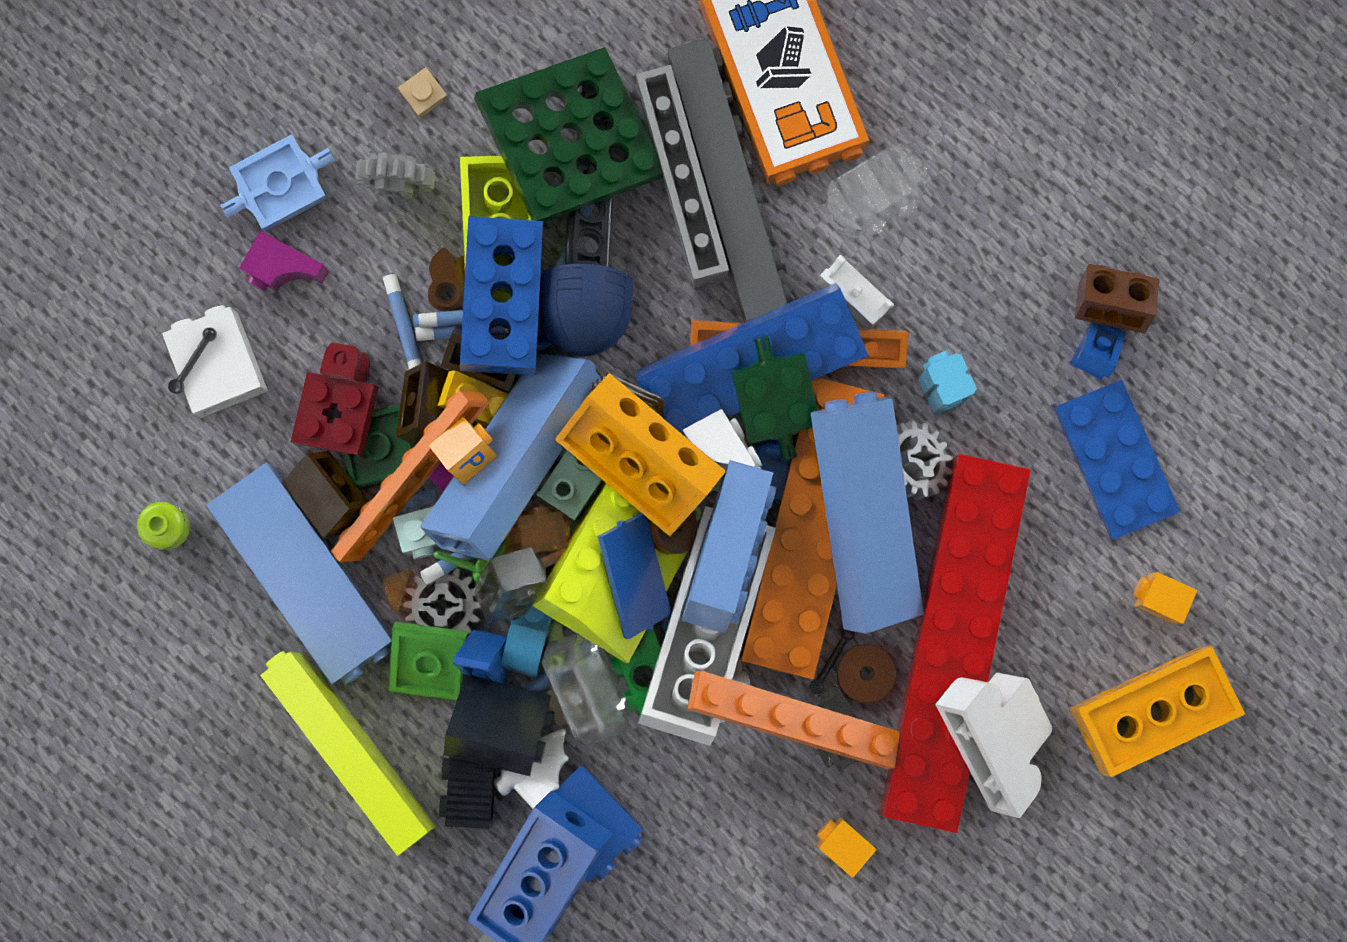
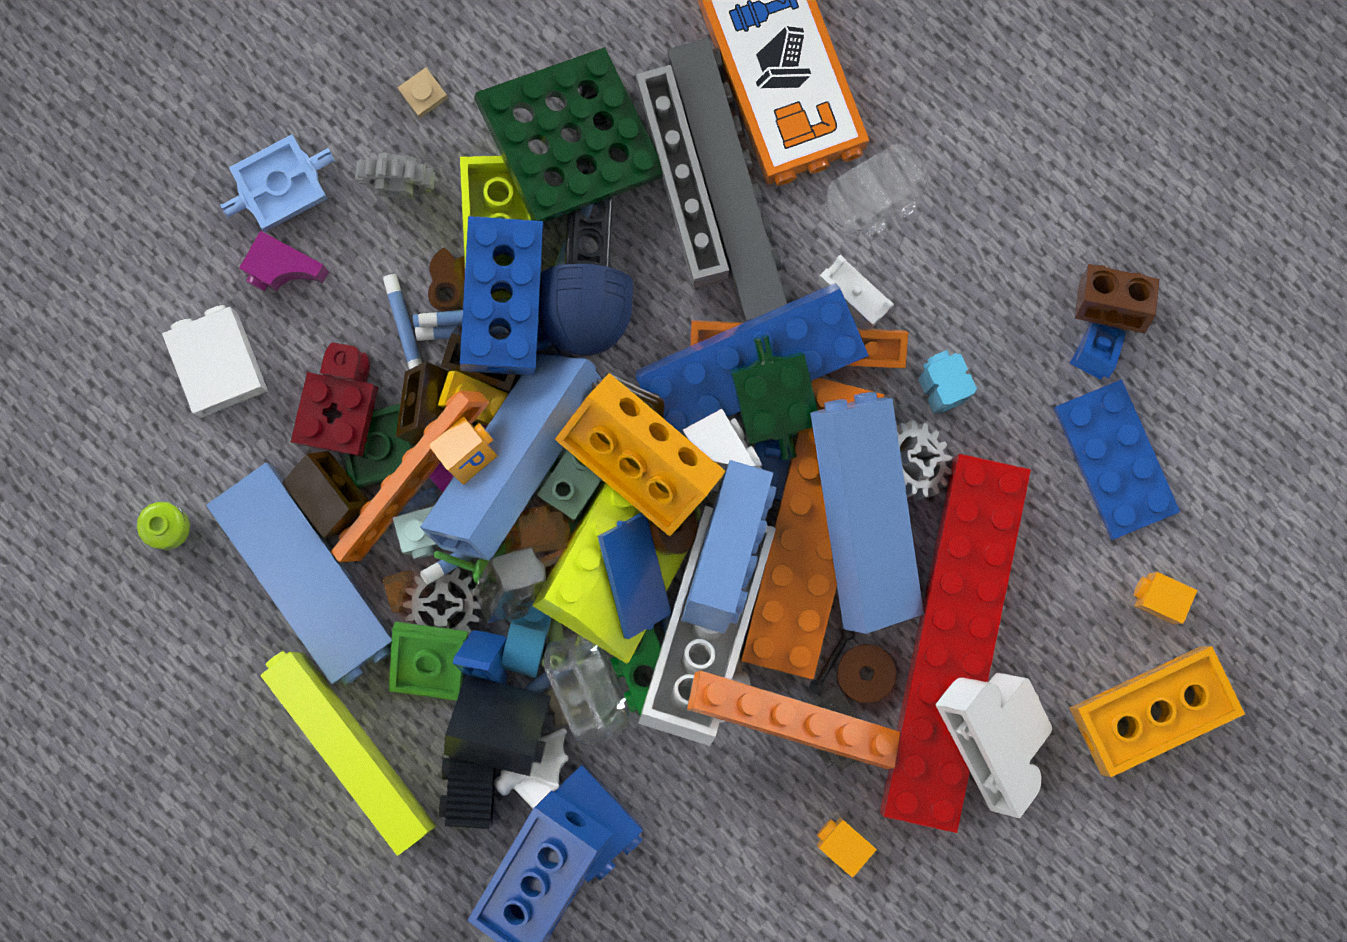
black hinge [168,327,217,394] -> none

